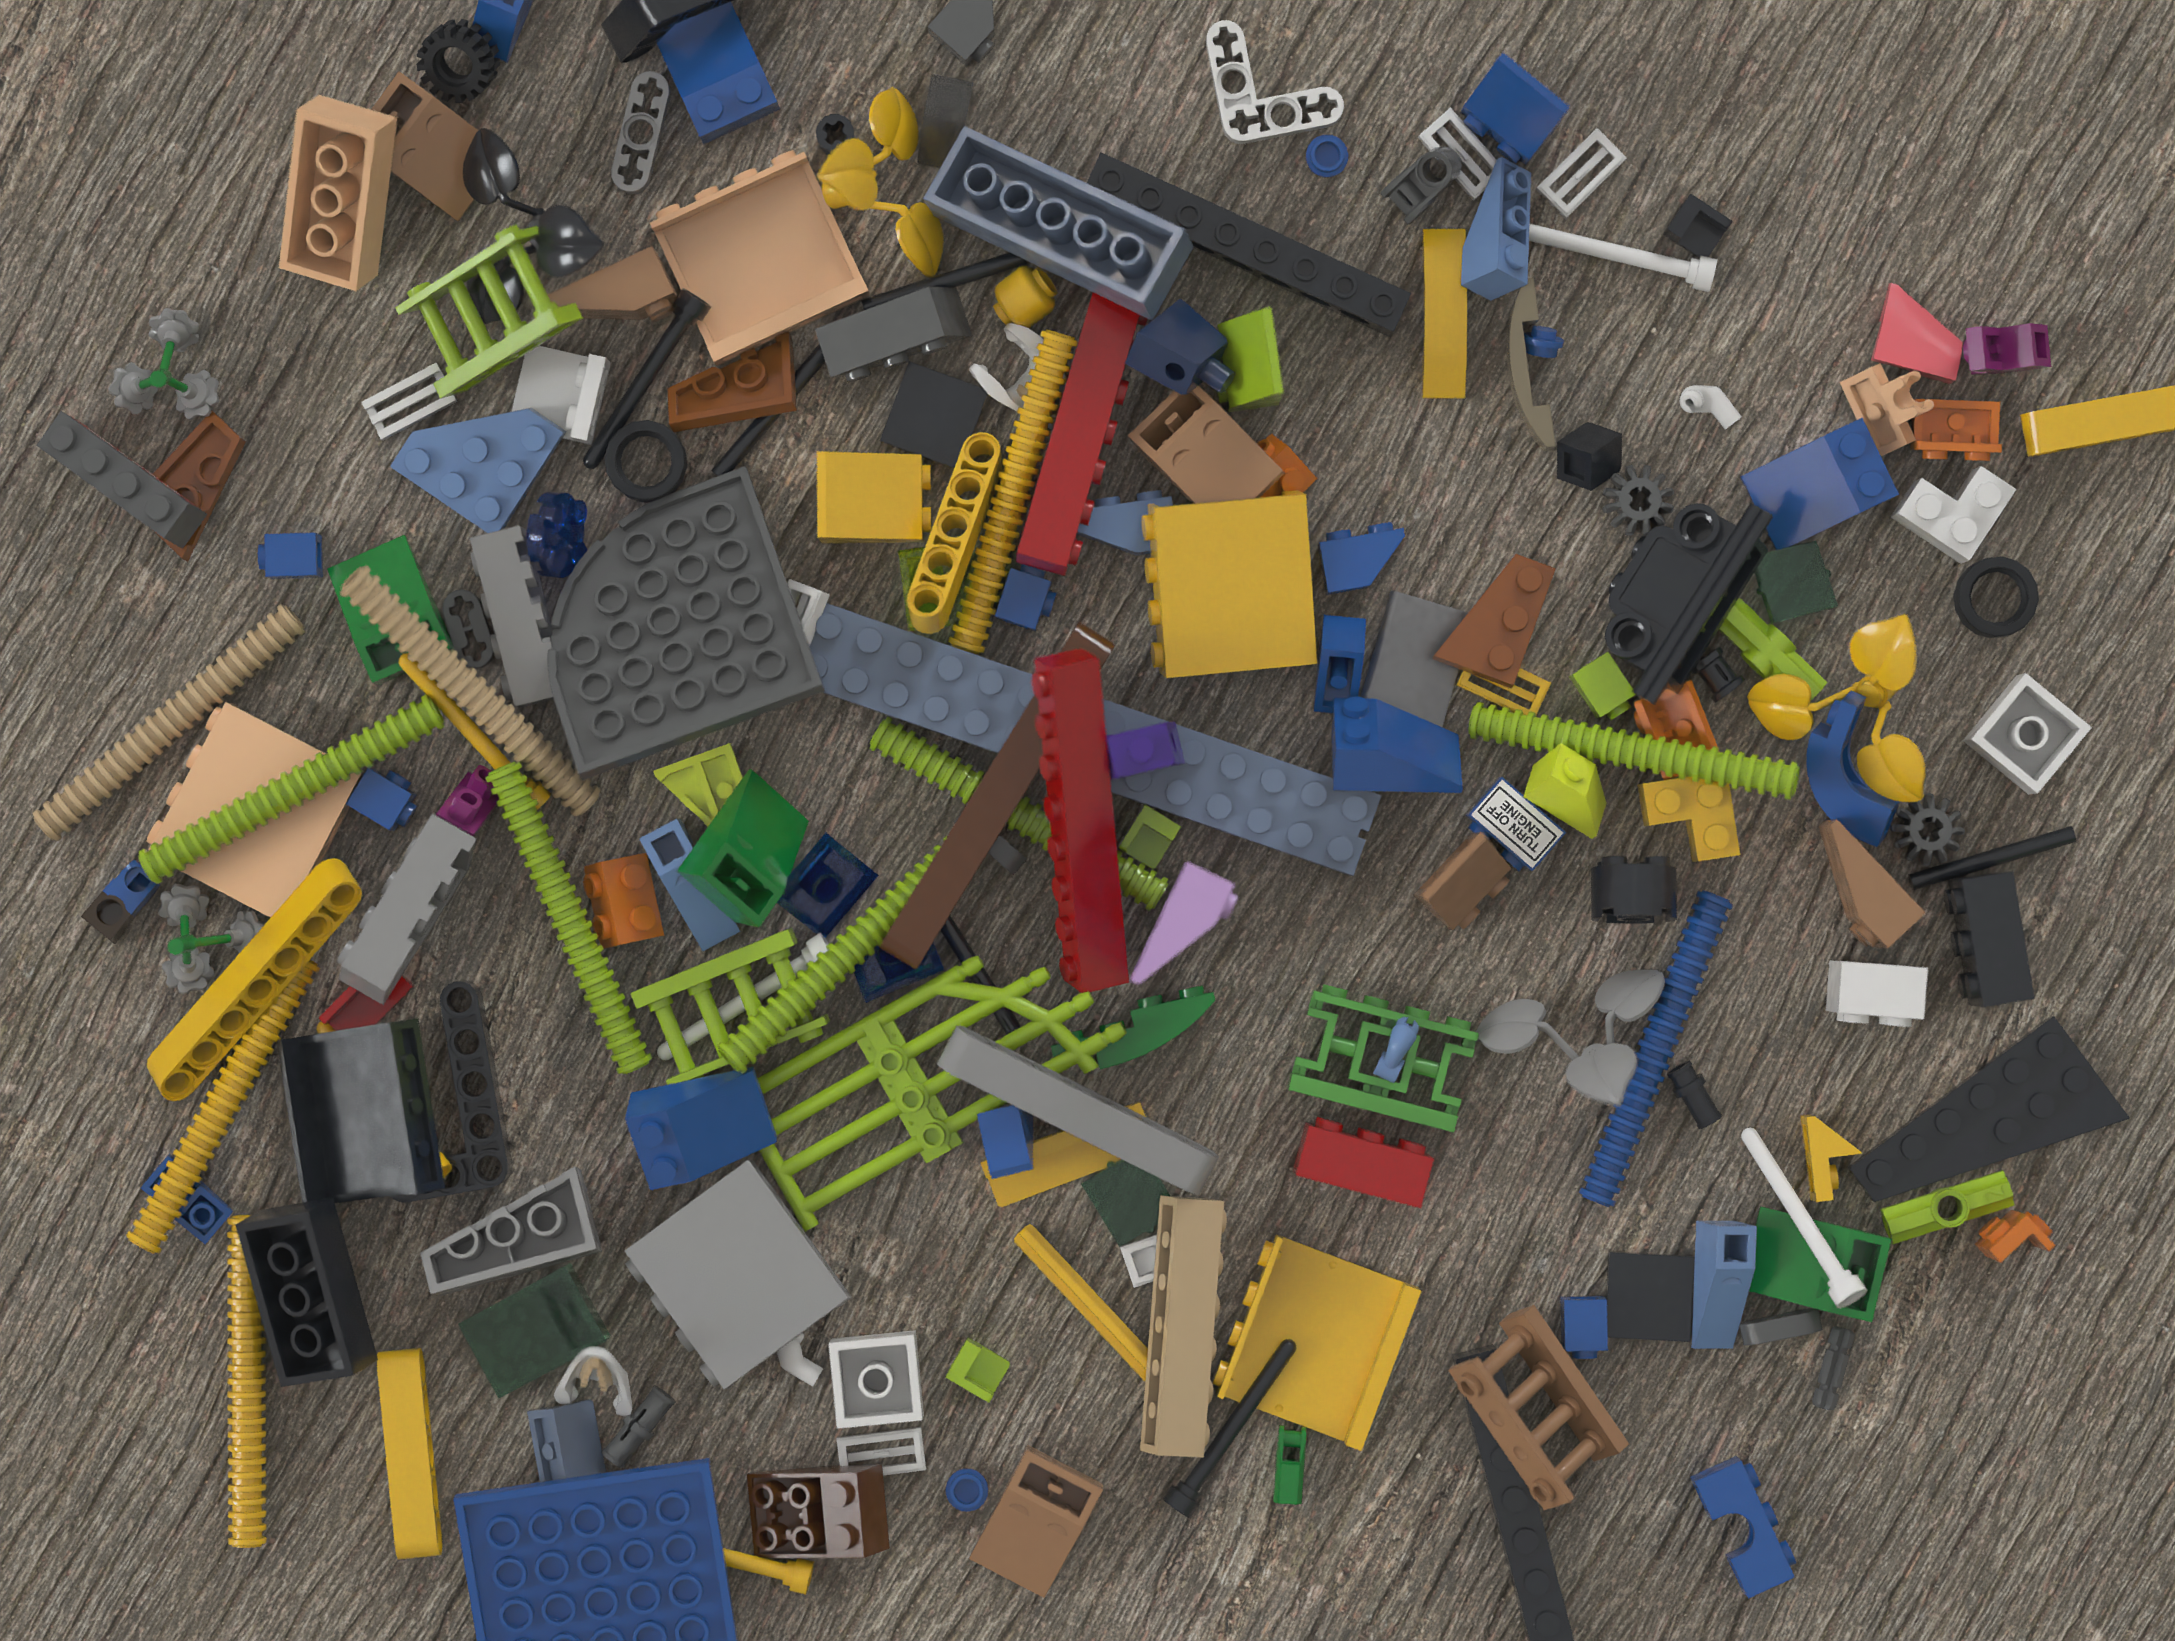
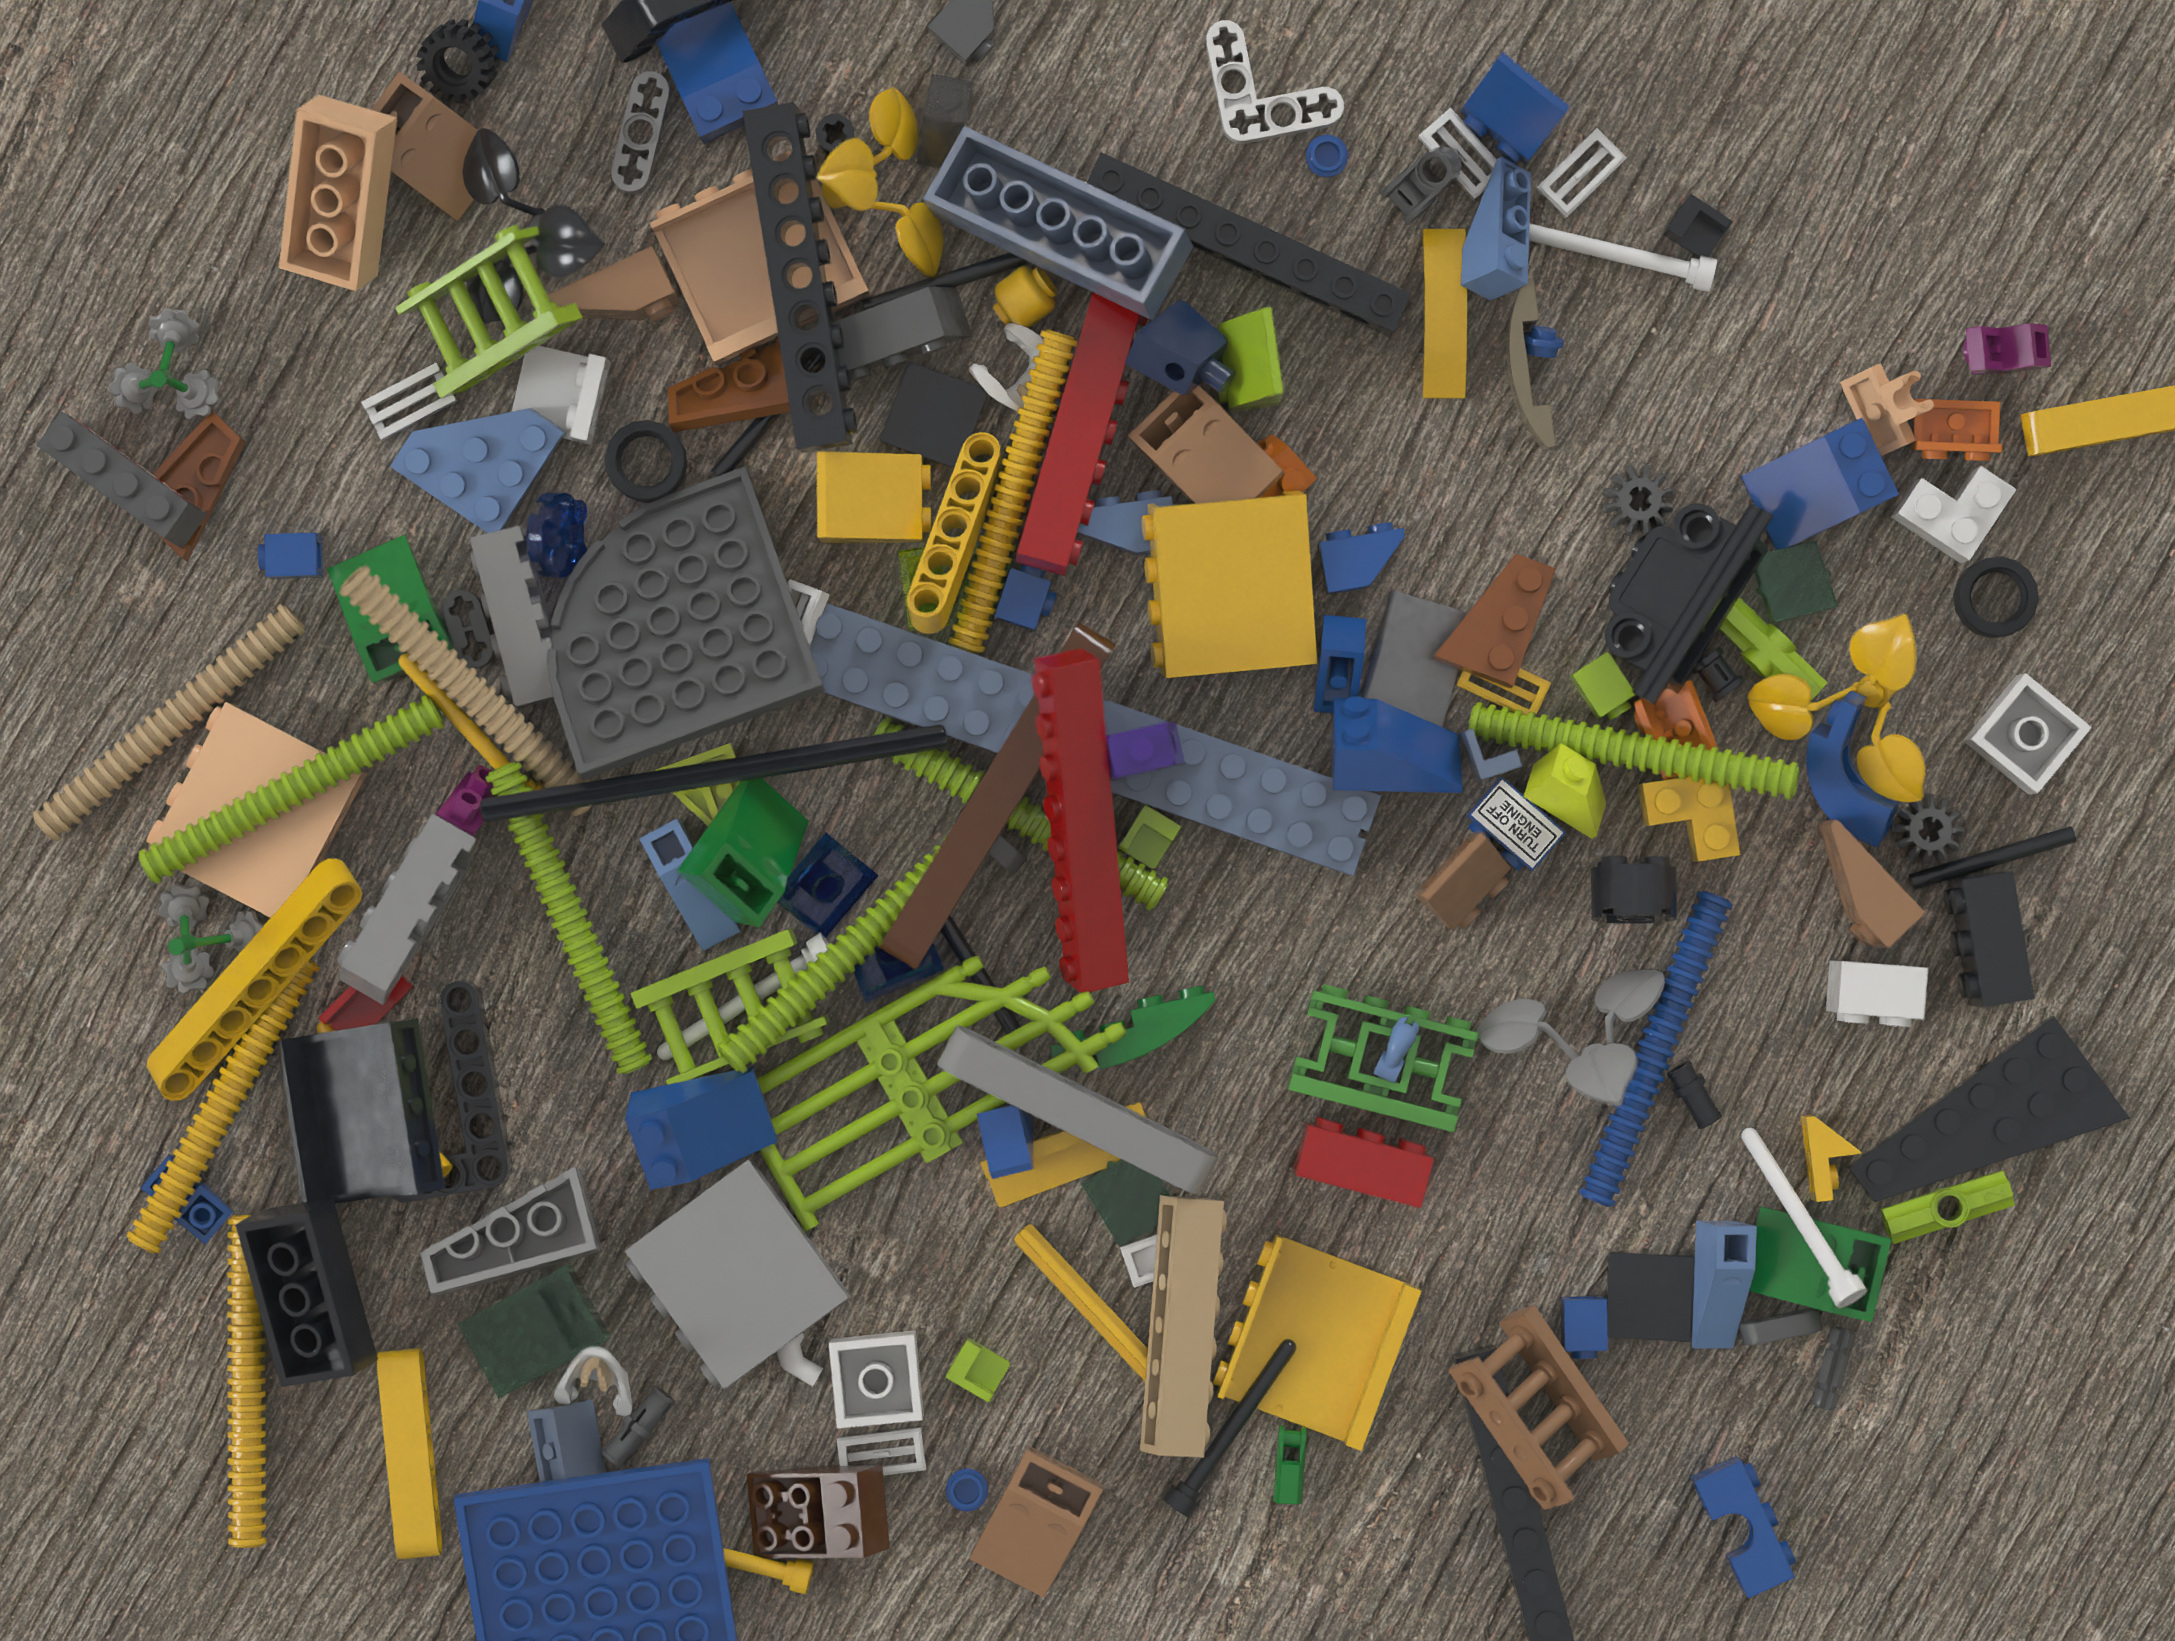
leg [81,859,161,944] -> none
blue brick [346,768,418,831] -> none
black piece [583,288,711,469] -> none
orange bracket [583,853,664,949] -> none
lavender slope [1130,862,1238,984] -> none
black panel [1557,422,1622,491] -> none
white arm [1680,385,1742,429] -> none
coral slope [1871,283,1963,384] -> none
orange bracket [1975,1209,2056,1262] -> none
none -> black axle [480,725,948,822]
none -> black brick [743,102,858,453]
none -> sand blue panel [1459,729,1522,782]

